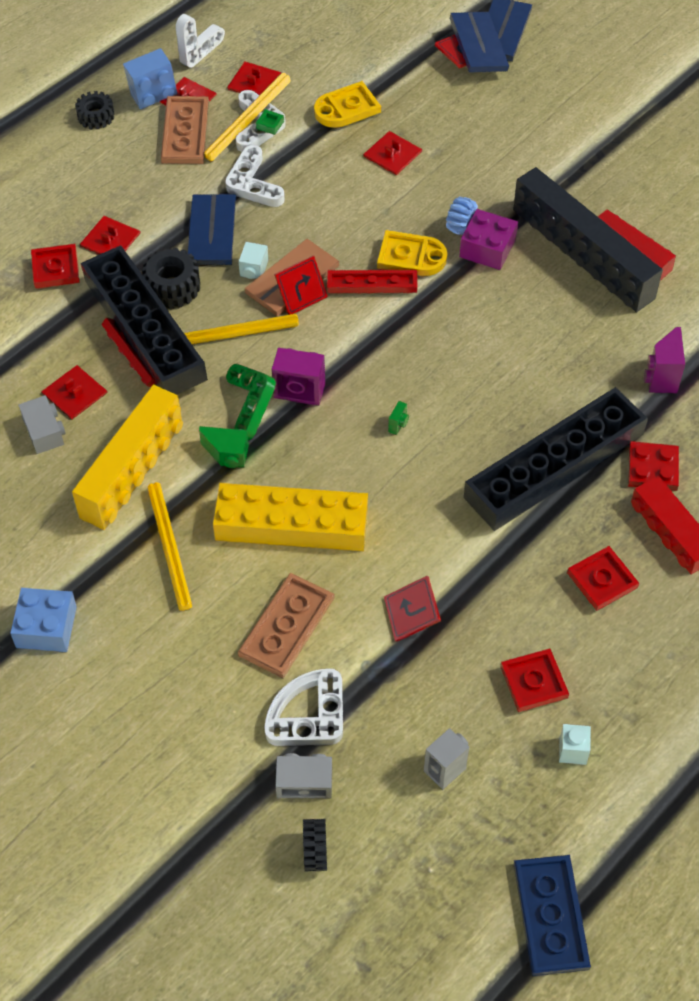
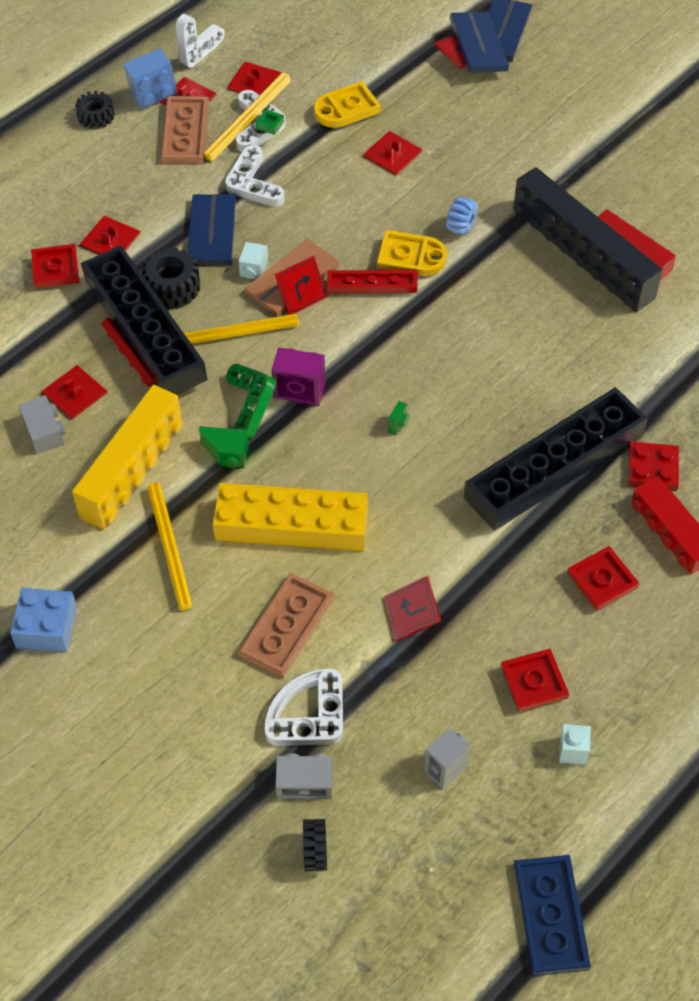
magenta brick [459,209,518,270] -> none
magenta slope [644,327,685,393] -> none

